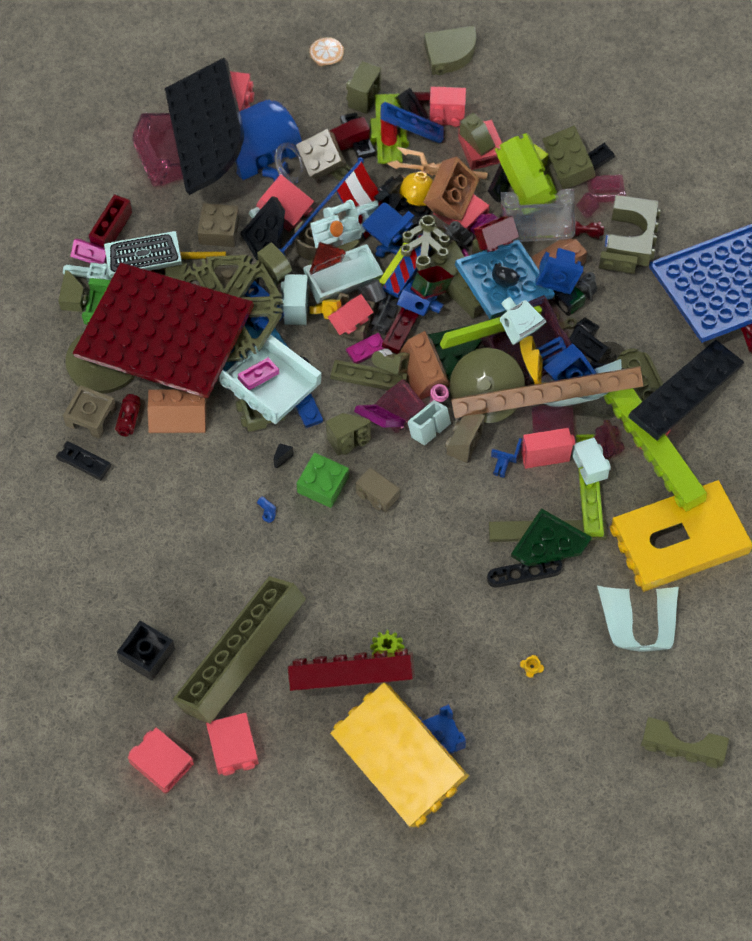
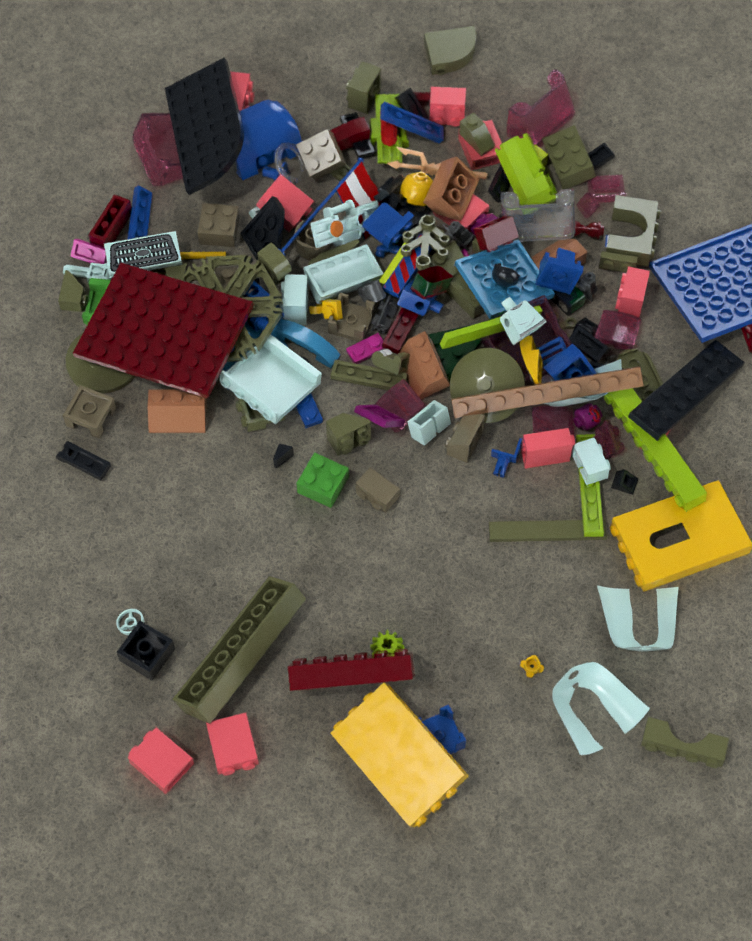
dark red piece [115,394,141,437] -> none
dark pink plate [238,357,279,390] -> none
blue arm [257,496,276,523] -> none
clear red slope [309,242,346,275] -> none
dish [310,38,344,66] -> none
coral brick [328,294,373,335] -> none
bright pink cone [430,384,449,404] -> none
black beam [487,560,562,588] -> none
dark green plate [511,508,592,566] -> none
none -> light aqua piece [116,609,144,635]
none -> blue plate [127,185,152,240]
none -> dark azure slope [271,319,341,368]
none -> clear pink windscreen [506,69,575,147]
none -> light aqua piece [552,662,650,755]
none -> magenta head [573,403,603,431]
none -> clear pink slope [595,310,642,349]
none -> black slope [611,469,638,495]
none -> coral brick [615,266,650,320]

